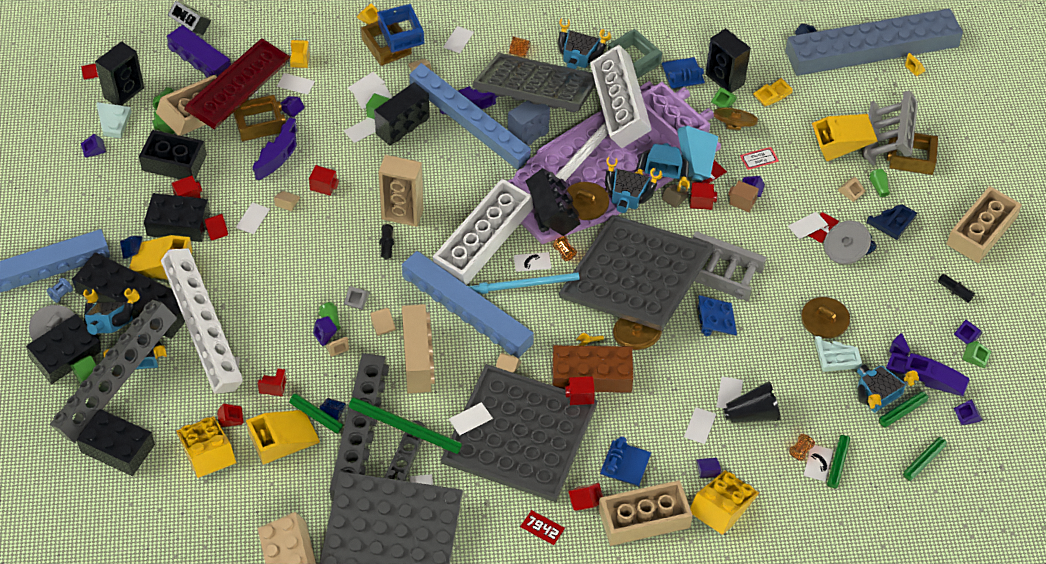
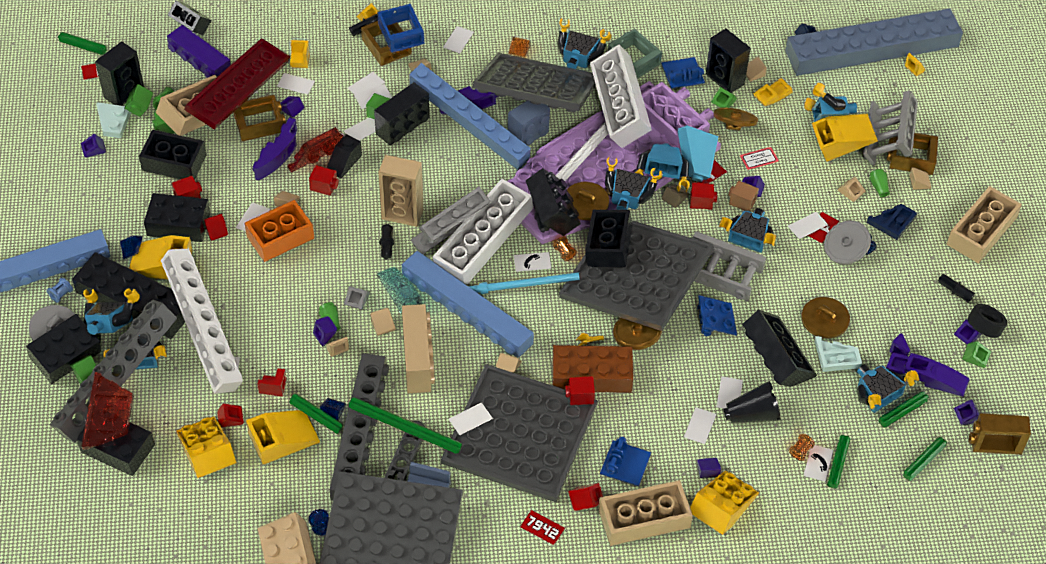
none -> green axle [58,32,107,55]
none -> clear red wing [81,372,134,450]
none -> bright green brick [124,84,153,117]
none -> orange brick [244,200,314,262]
none -> clear red wing [287,127,345,173]
none -> clear blue wheel [308,509,329,536]
none -> black slope [326,134,362,179]
none -> black axle [349,14,378,36]
none -> clear light blue slope [377,267,420,314]
none -> sand blue panel [407,462,451,488]
none -> light grey fence [410,187,490,254]
none -> black brick [585,209,633,267]
none -> torso [719,208,776,253]
none -> black slope [742,309,817,387]
none -> tan slope [746,57,767,82]
none -> torso [804,82,857,122]
none -> tan slope [909,168,931,190]
none -> black tyre [968,304,1008,338]
none -> pearl gold window [969,413,1031,455]

